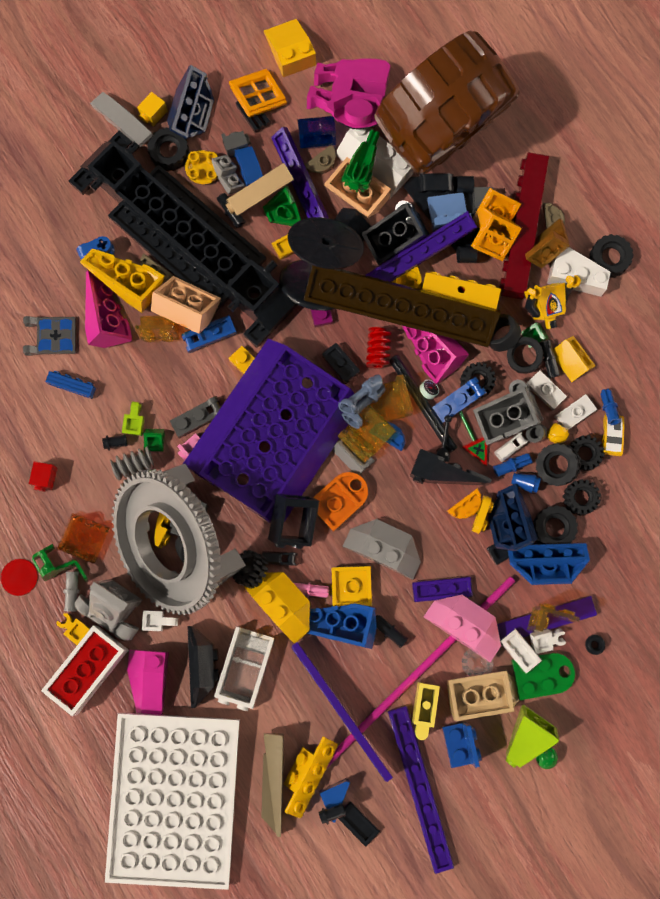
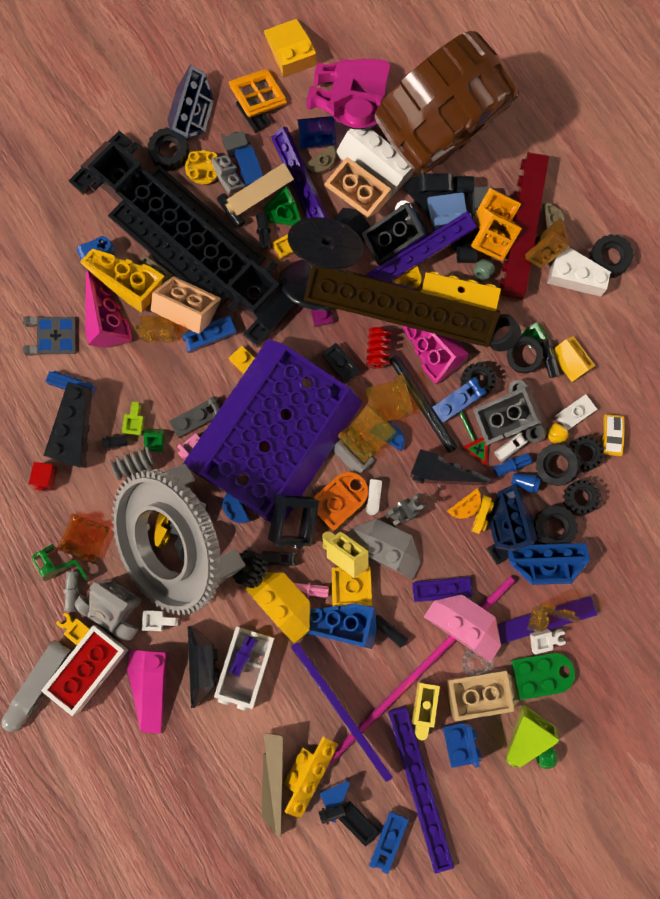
red sticker [1,559,38,596] -> none
light grey slope [90,92,153,147] -> none
white plate [105,713,240,890] -> none
yellow brick [137,92,168,126] -> none
sand blue piece [338,374,386,429] -> none
green piece [341,130,380,192] -> none
tile [420,380,439,399] -> none
black hinge [435,415,452,462] -> none
white plate [500,629,542,673] -> none
yellow torso [524,275,581,329] -> none
white plate [527,370,567,411] -> none
black plate [585,635,605,655] -> none
blue axle [600,389,621,425] -> none
none -> light grey piece [1,640,72,732]
none -> black wedge [43,382,92,468]
none -> blue plate [222,493,250,524]
none -> dark purple pin [229,635,258,677]
none -> black axle [256,212,271,250]
none -> light yellow brick [322,531,368,578]
none -> white bar [366,479,382,515]
none -> blue plate [368,810,409,874]
none -> dark grey pin [386,493,428,527]
none -> sand green piece [474,259,495,281]

